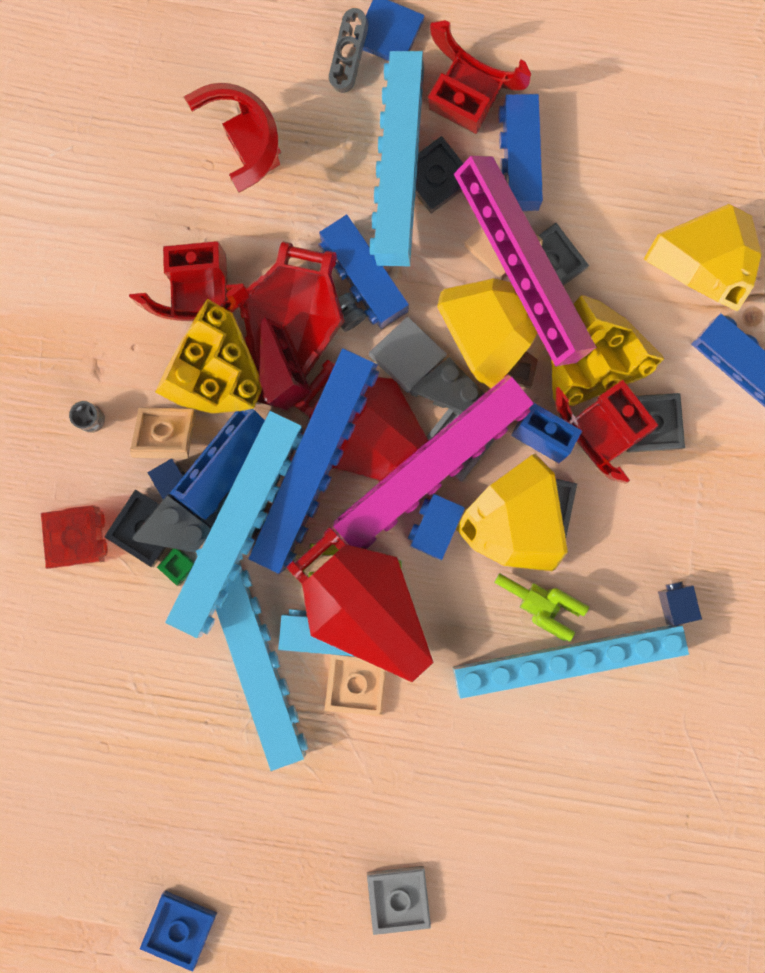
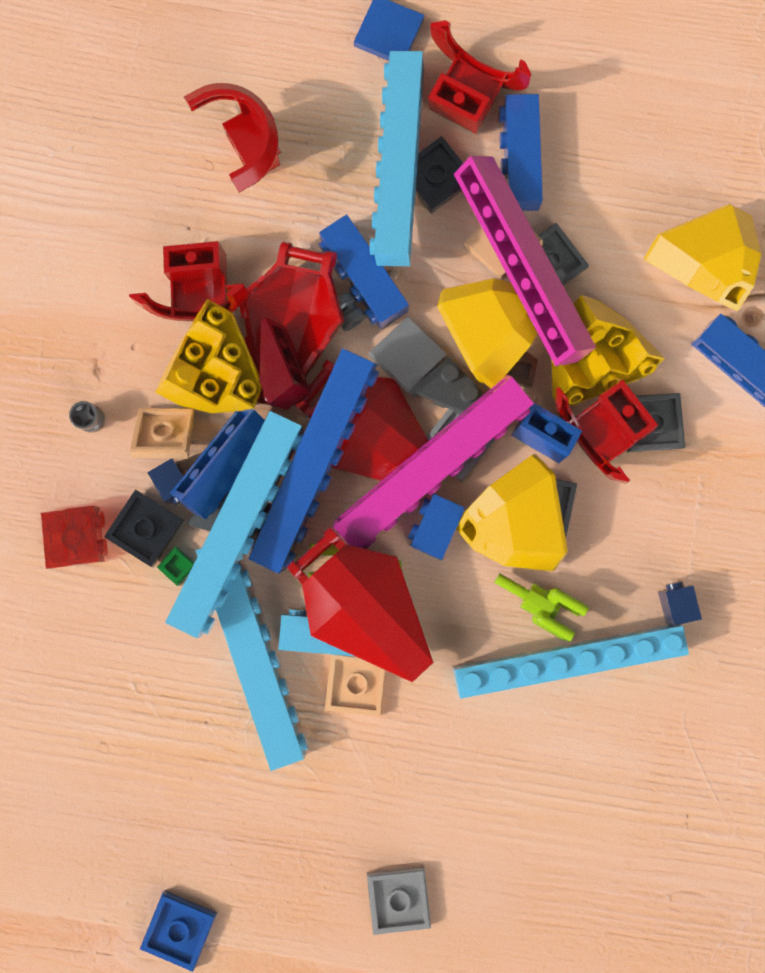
dark grey wing [133,494,212,552] -> none
dark grey beam [329,8,369,93] -> none

